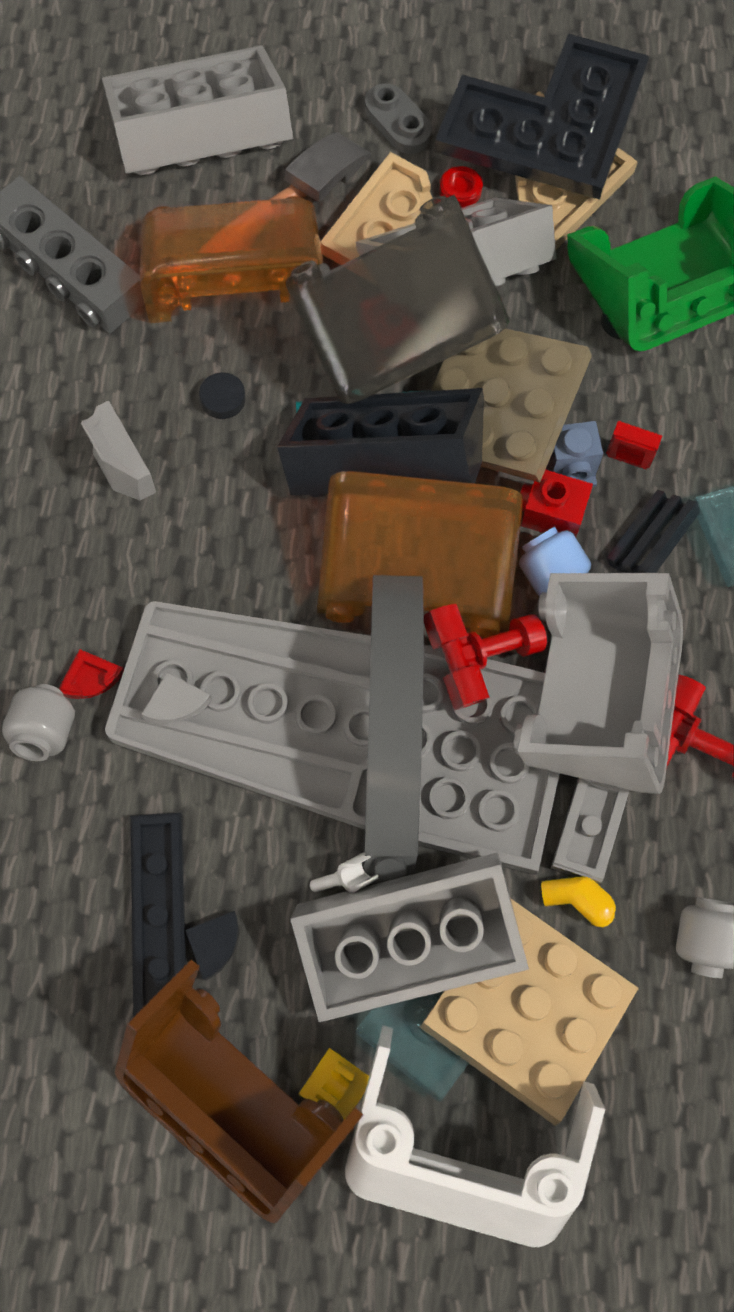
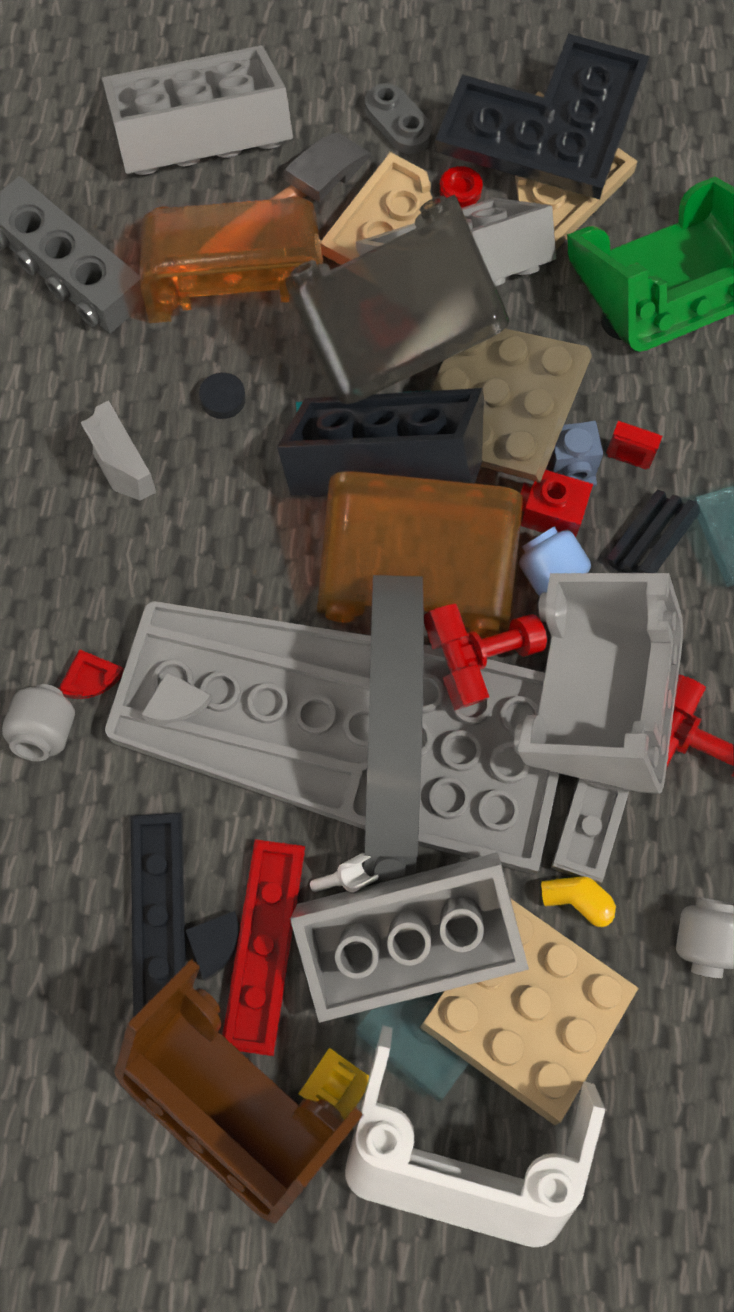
none -> red tile [223,839,306,1057]

